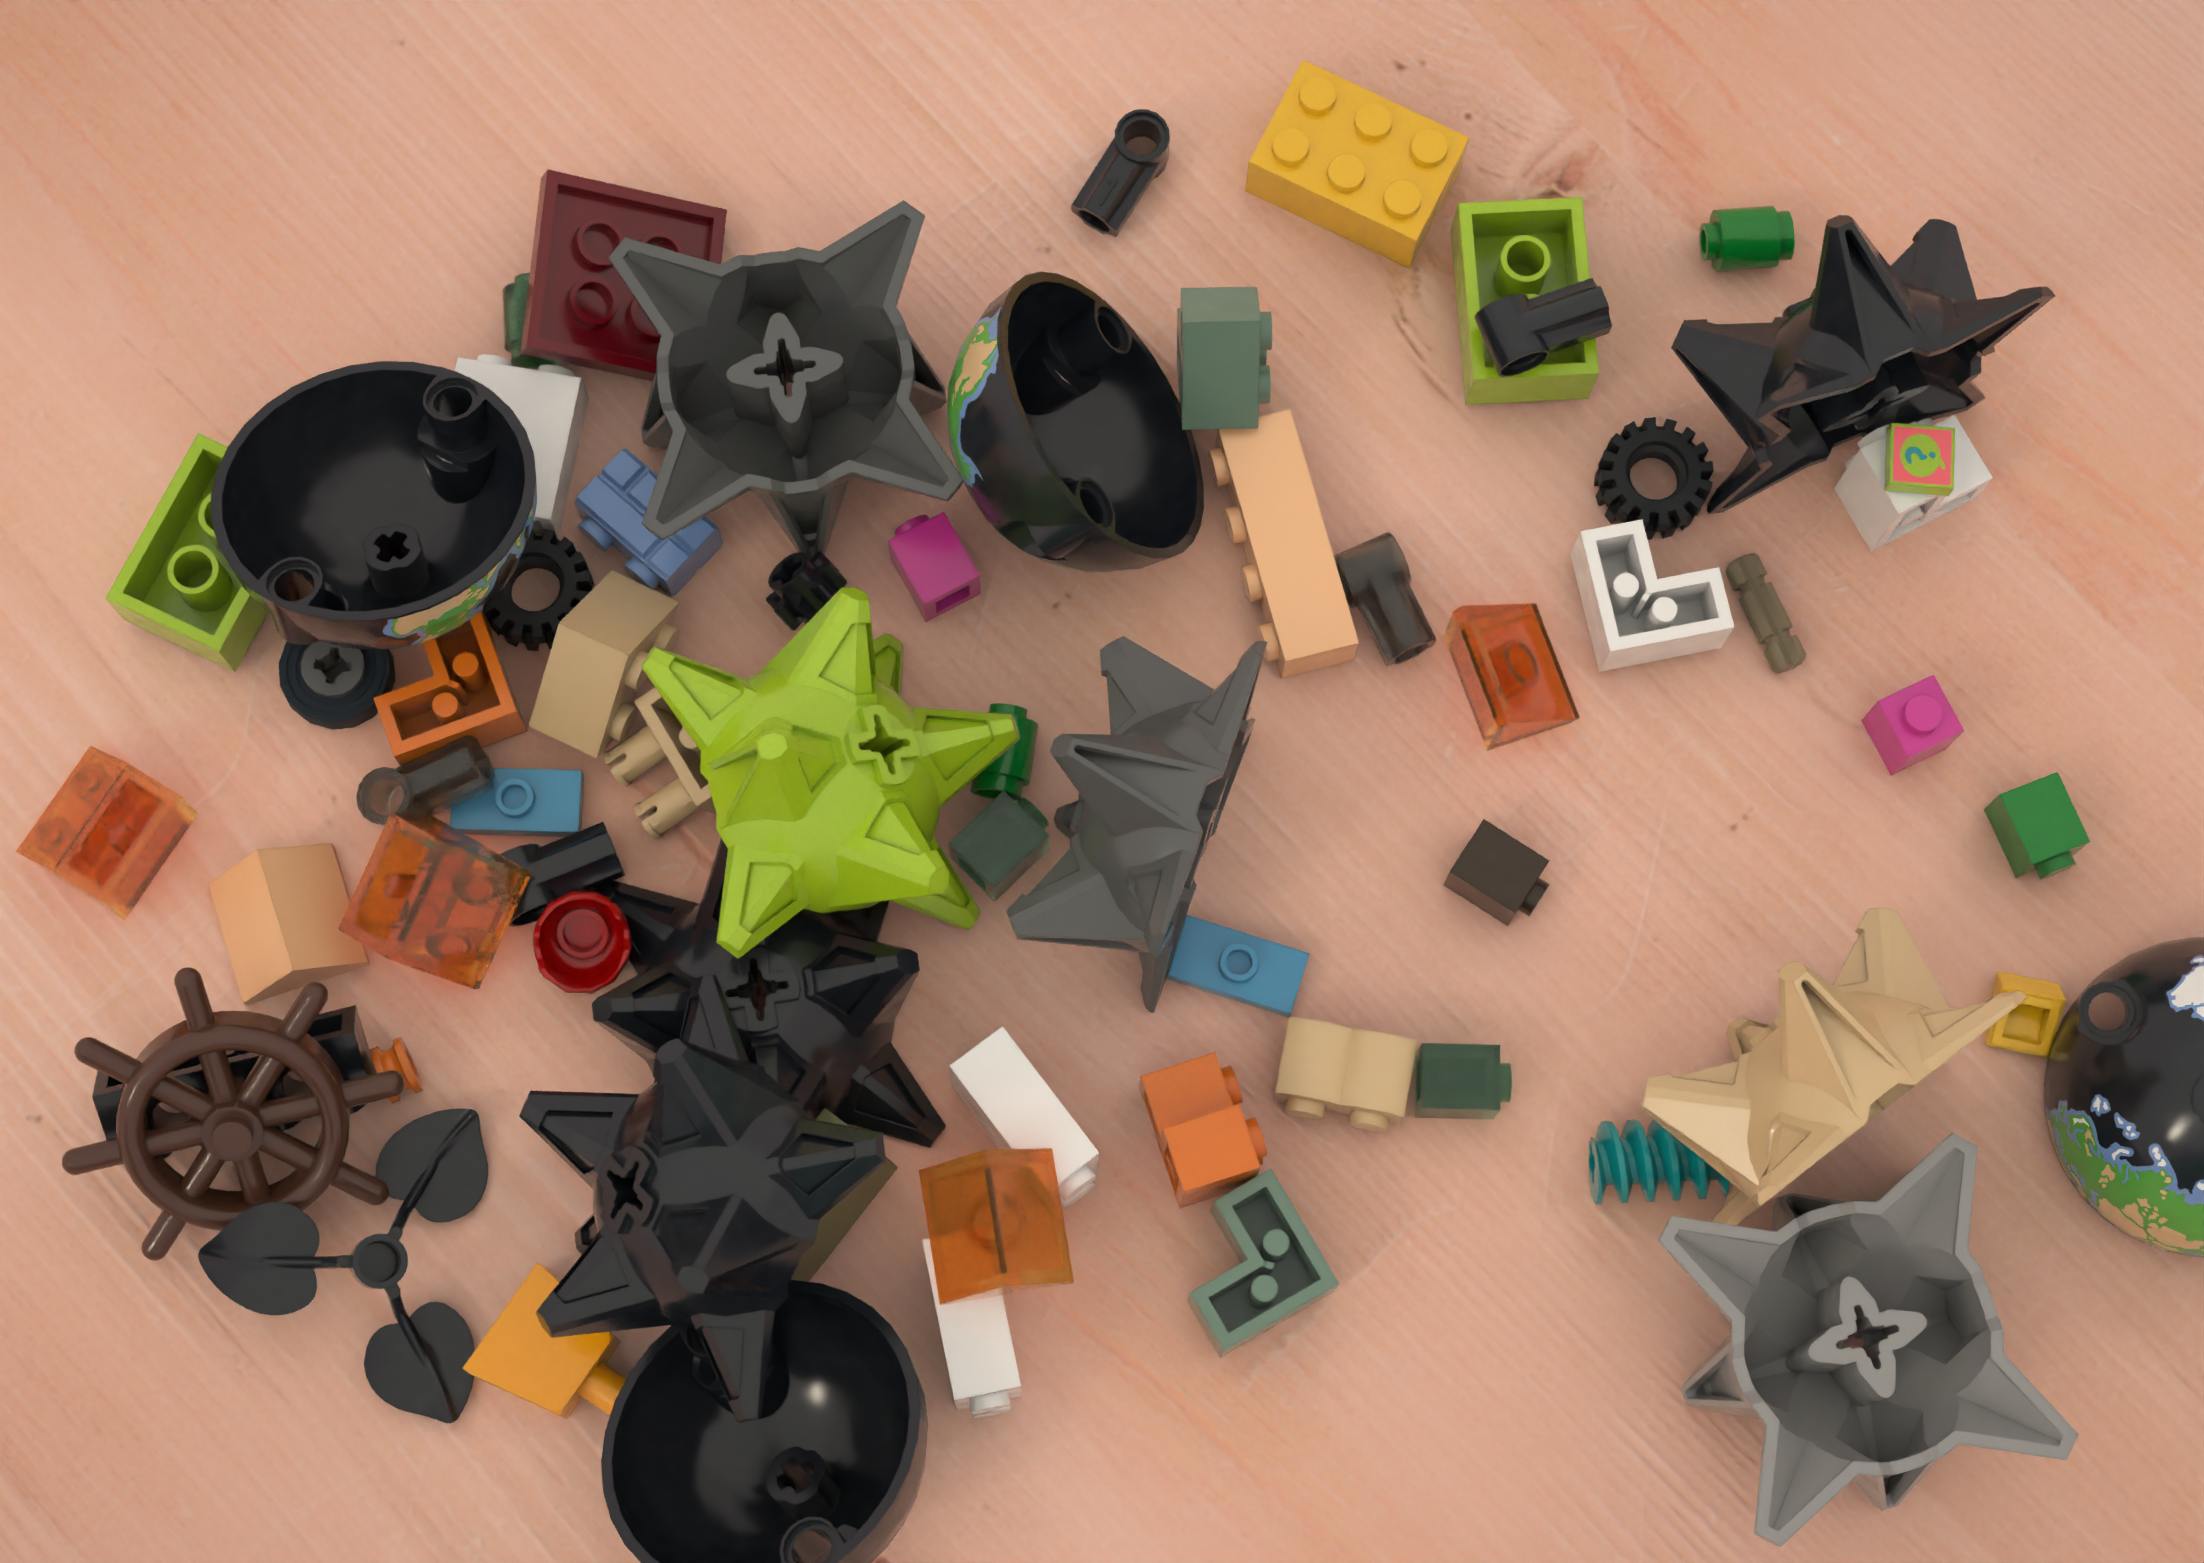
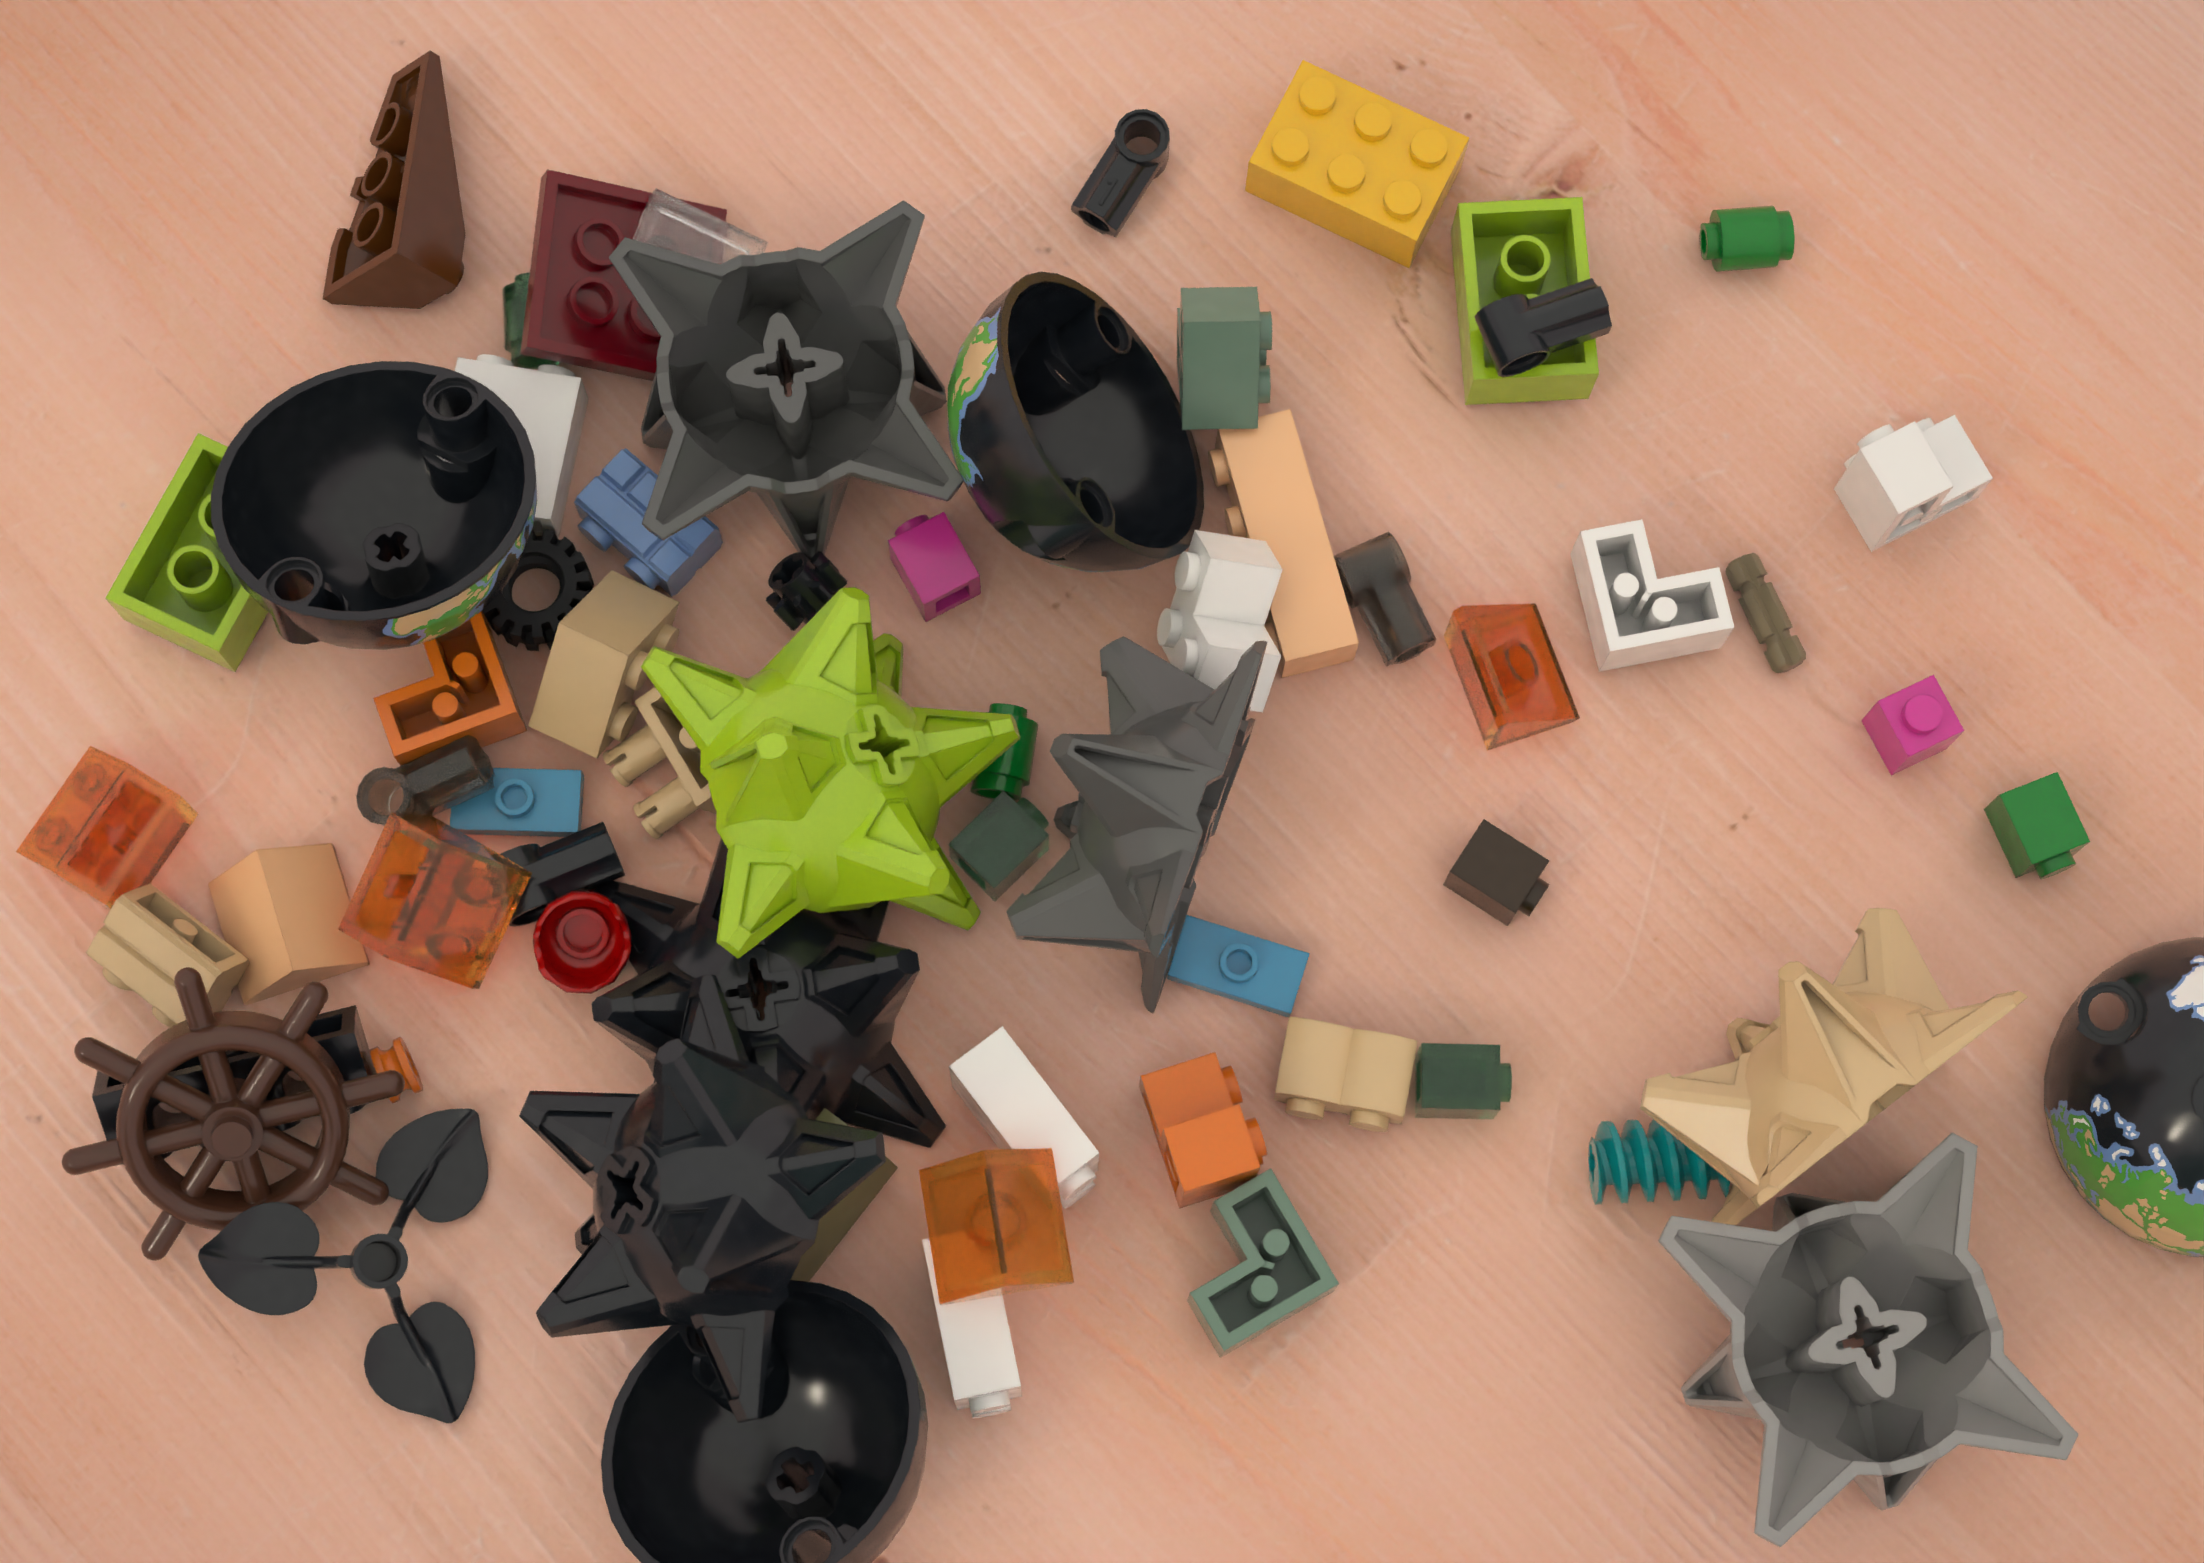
black wheel [279,641,395,730] -> none
light orange torso [462,1263,627,1419] -> none
black tyre [1594,417,1714,540] -> none
black piece [1671,215,2055,514] -> none
tile [1884,423,1955,496] -> none
yellow slope [1985,971,2066,1058] -> none
none -> tan brick [86,883,250,1027]
none -> reddish brown wedge [322,51,466,309]
none -> clear tile [633,188,768,264]
none -> white brick [1157,530,1283,713]

